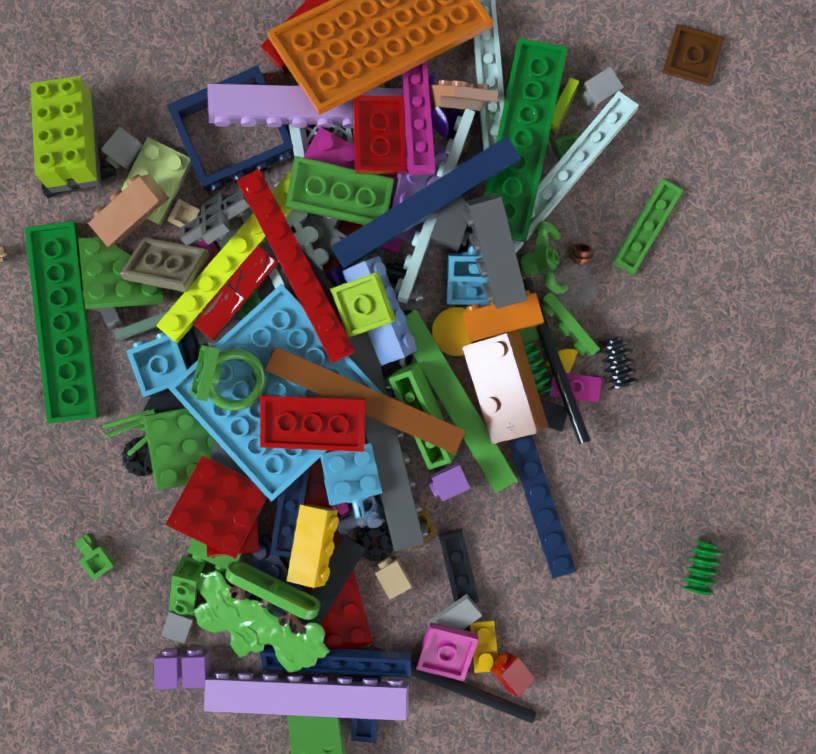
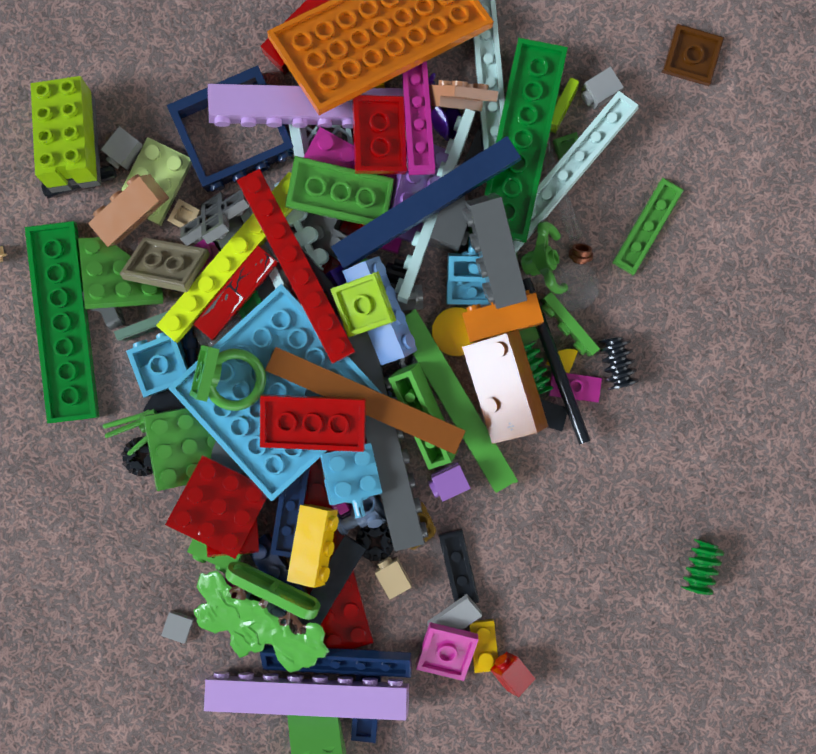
bright green plate [75,534,116,581] -> none
medium lavender piece [154,647,210,689] -> none
bright green bracket [169,555,207,617] -> none
black piece [374,647,536,724] -> none
dark blue plate [507,435,577,579] -> none

